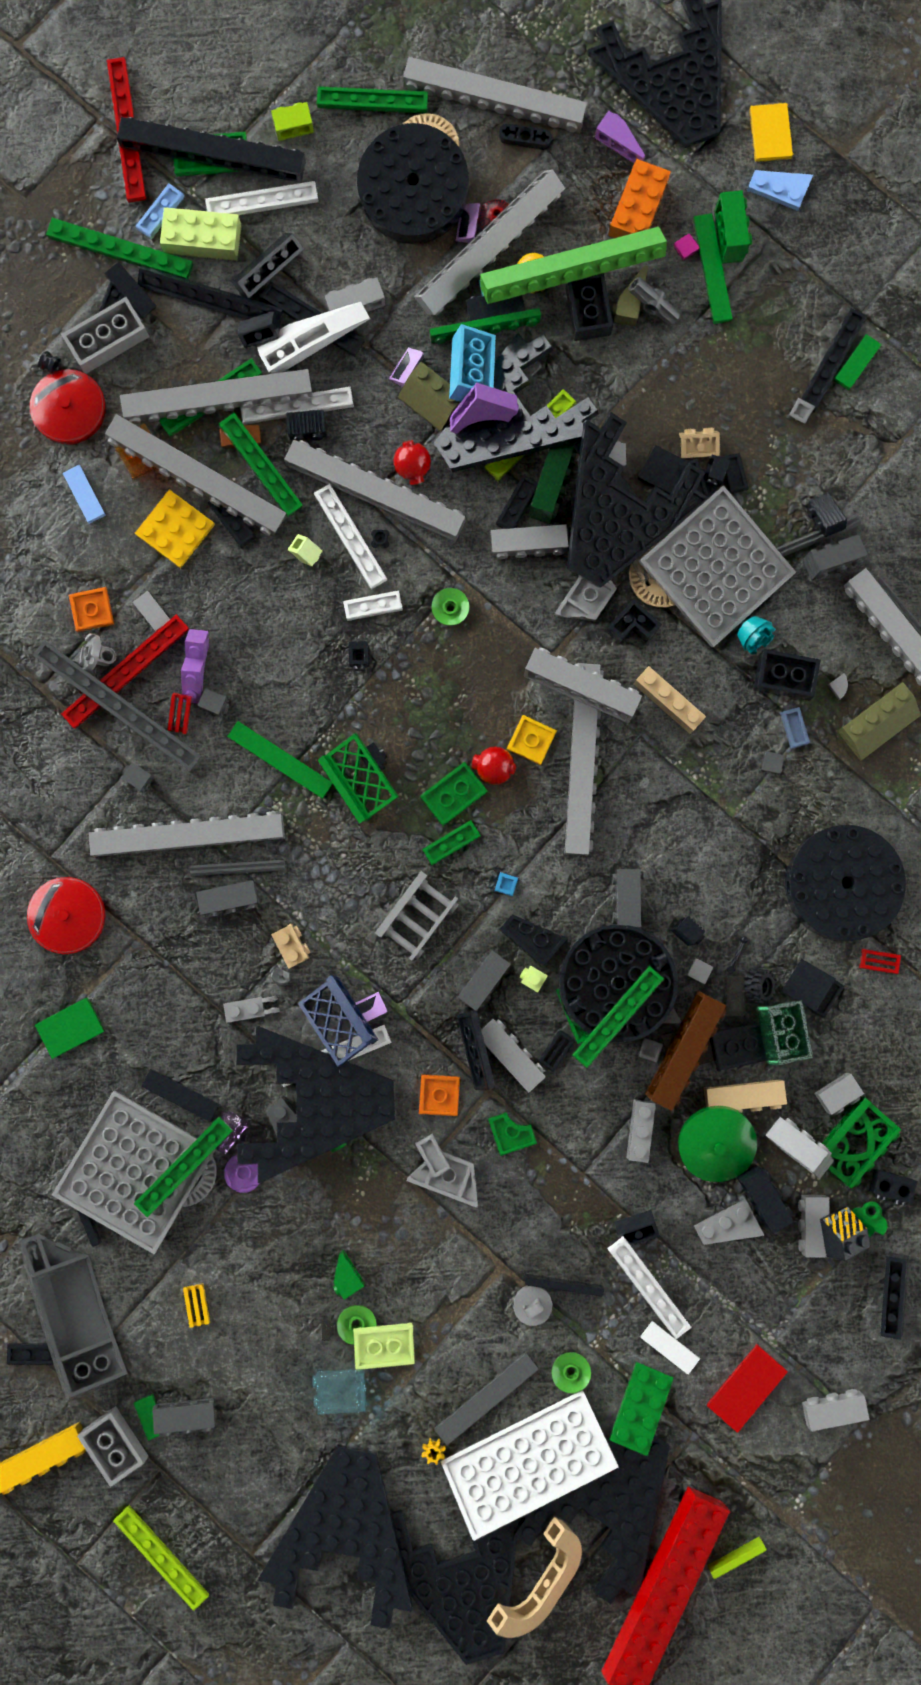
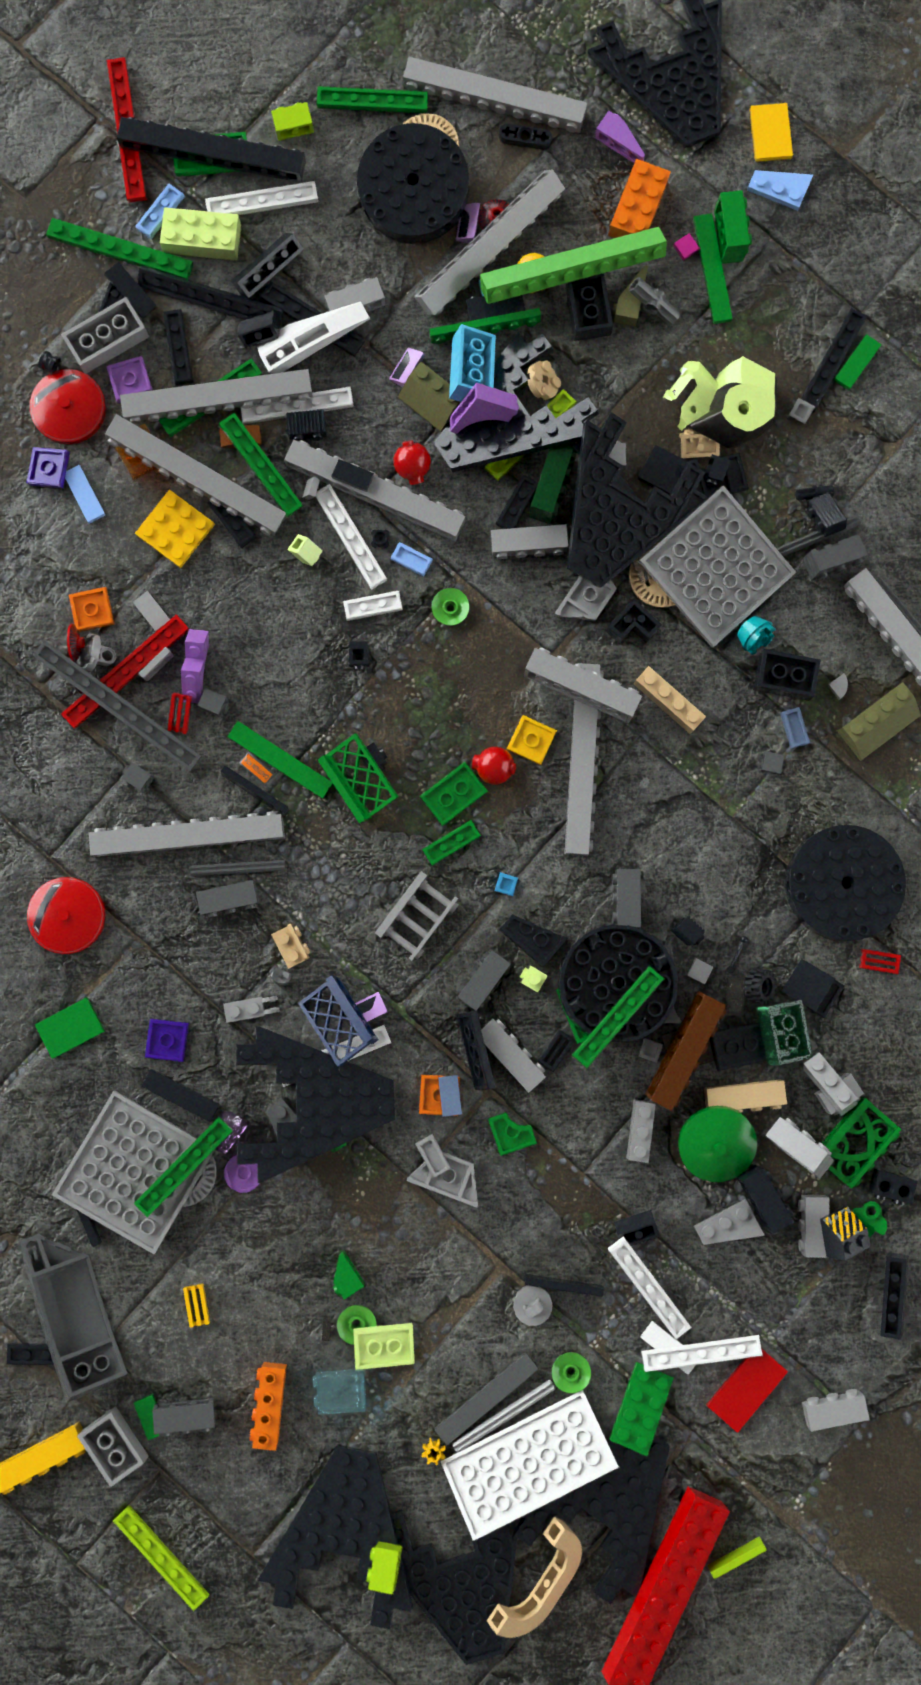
none -> tile [26,447,70,488]
none -> dish [67,624,85,662]
none -> medium lavender tile [106,356,153,403]
none -> light grey tile [139,647,173,681]
none -> dark purple tile [145,1019,189,1062]
none -> black tile [163,309,194,385]
none -> black tile [221,766,289,817]
none -> orange sticker [239,752,275,785]
none -> orange brick [249,1362,287,1451]
none -> light grey tile [303,477,320,500]
none -> black tile [331,459,374,492]
none -> lime brick [366,1541,402,1594]
none -> light blue tile [390,542,433,577]
none -> sand blue tile [438,1075,462,1117]
none -> light grey axle [452,1380,555,1453]
none -> tan plate [527,360,561,400]
none -> white tile [641,1335,763,1372]
none -> yellowish green piece [663,356,777,448]
none -> black axle [795,485,834,500]
none -> light grey brick [803,1053,858,1116]

